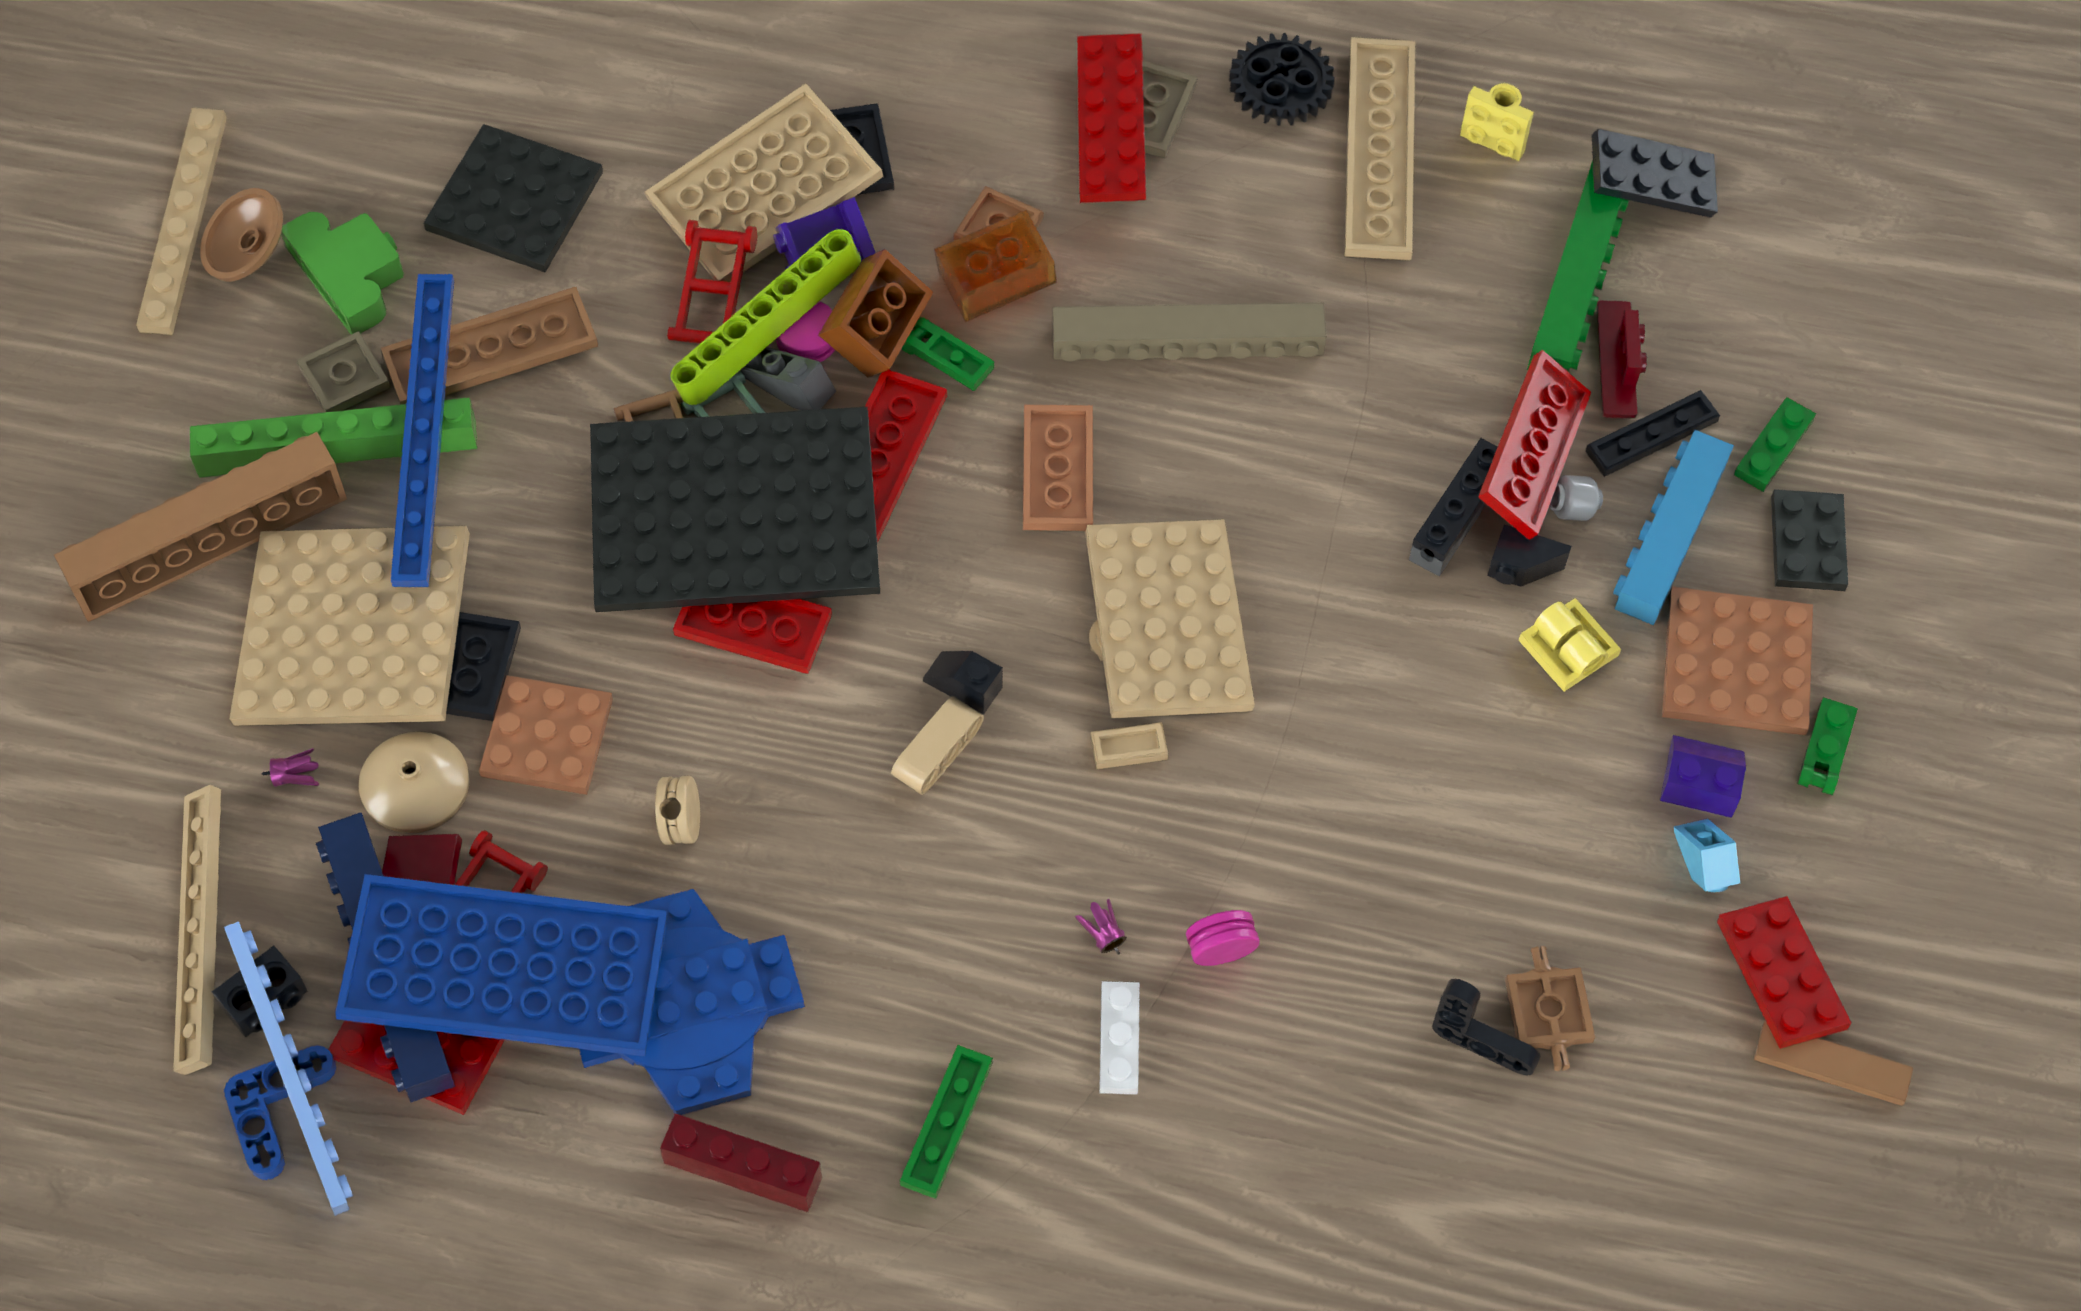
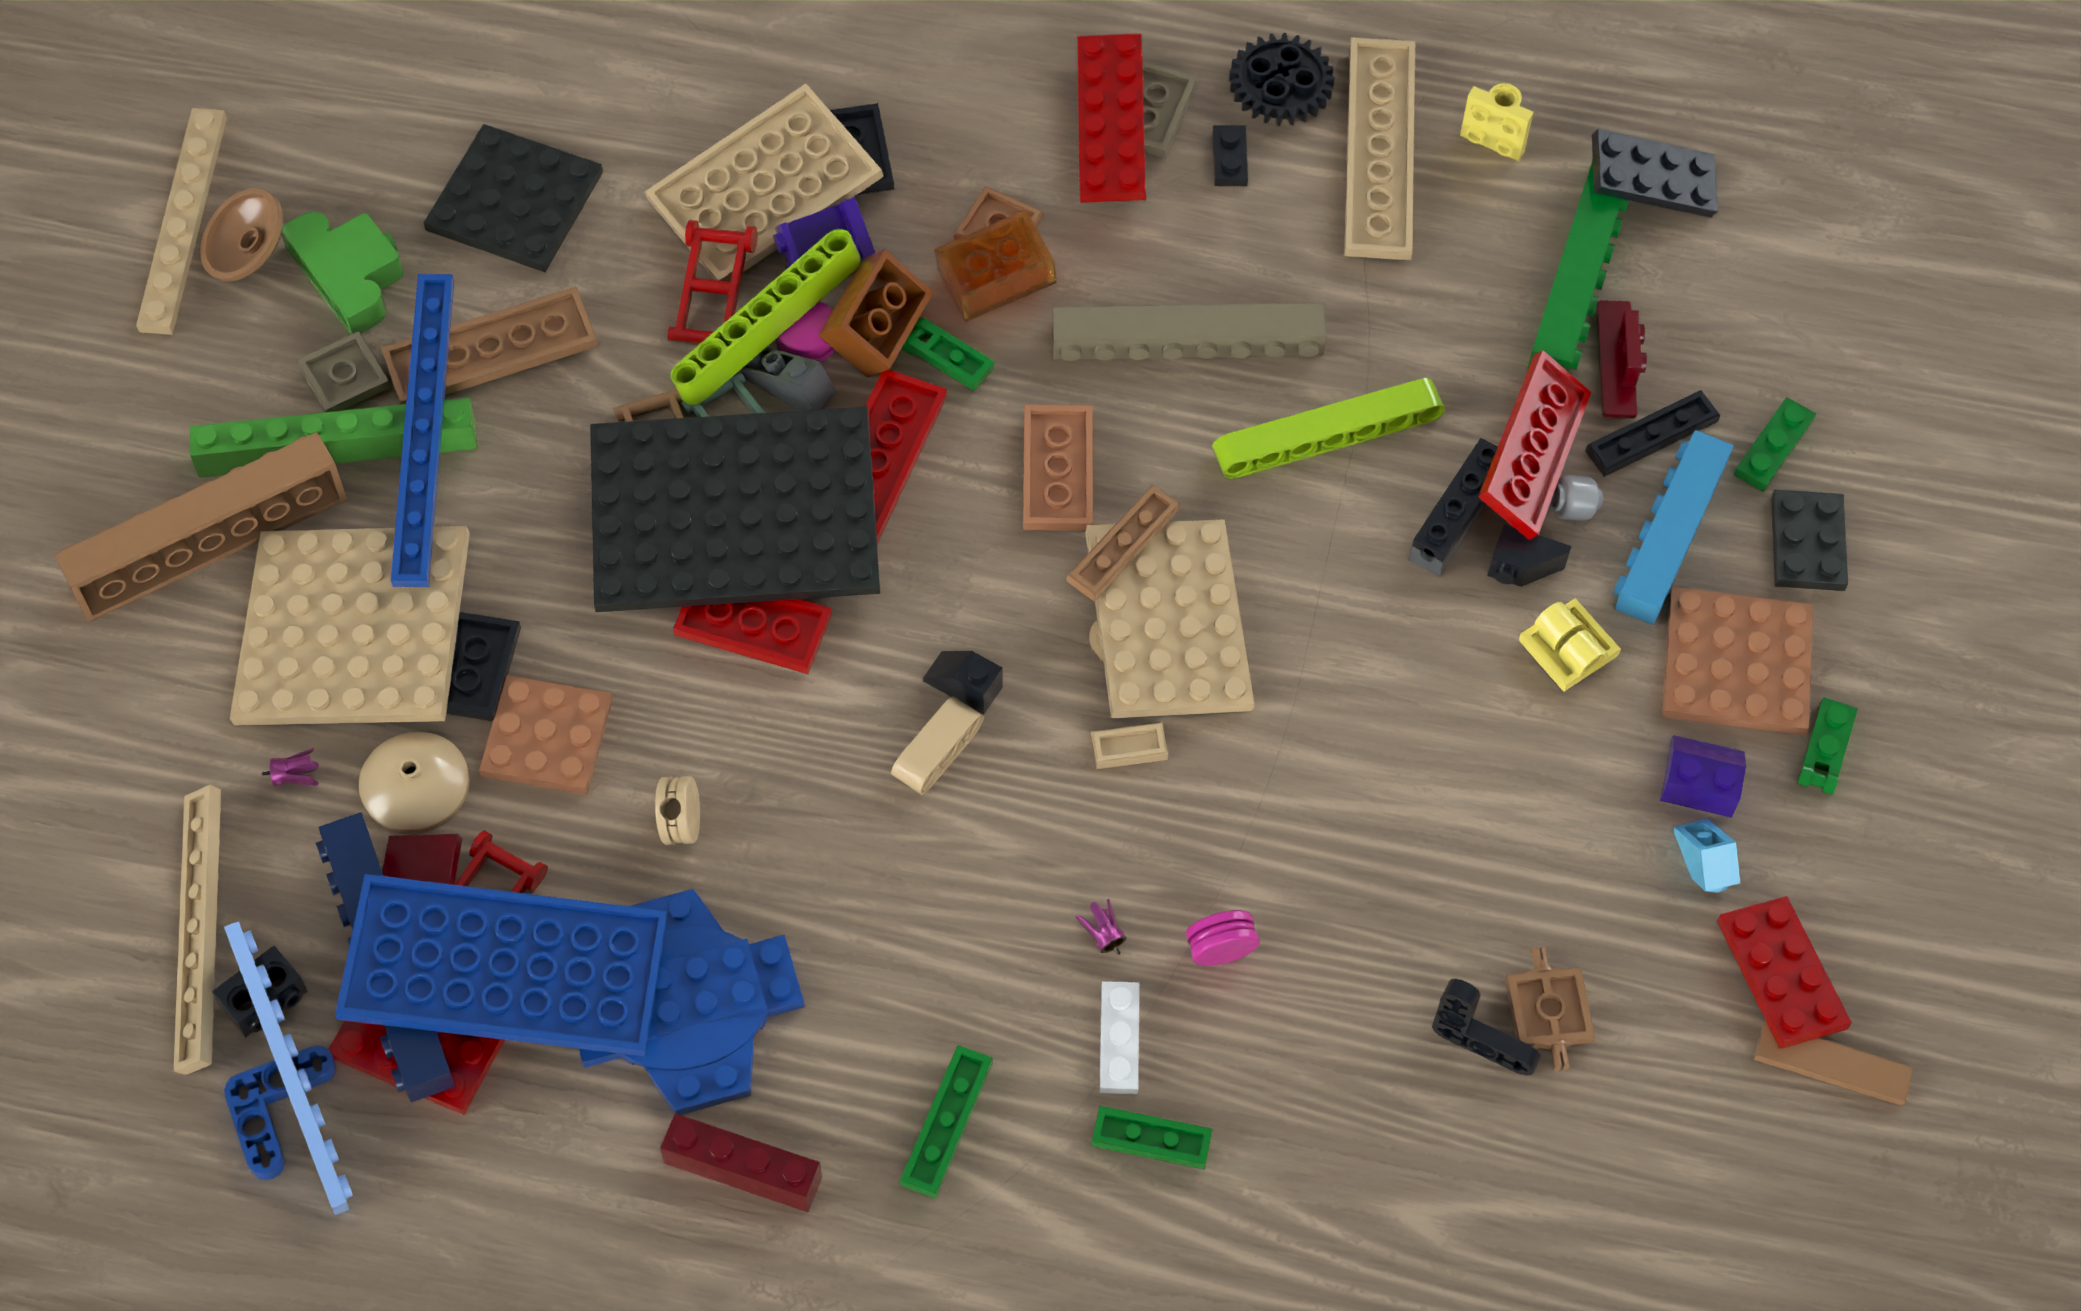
none -> medium nougat tile [1066,484,1180,602]
none -> green plate [1091,1105,1213,1170]
none -> lime beam [1212,378,1446,479]
none -> black plate [1213,125,1248,186]

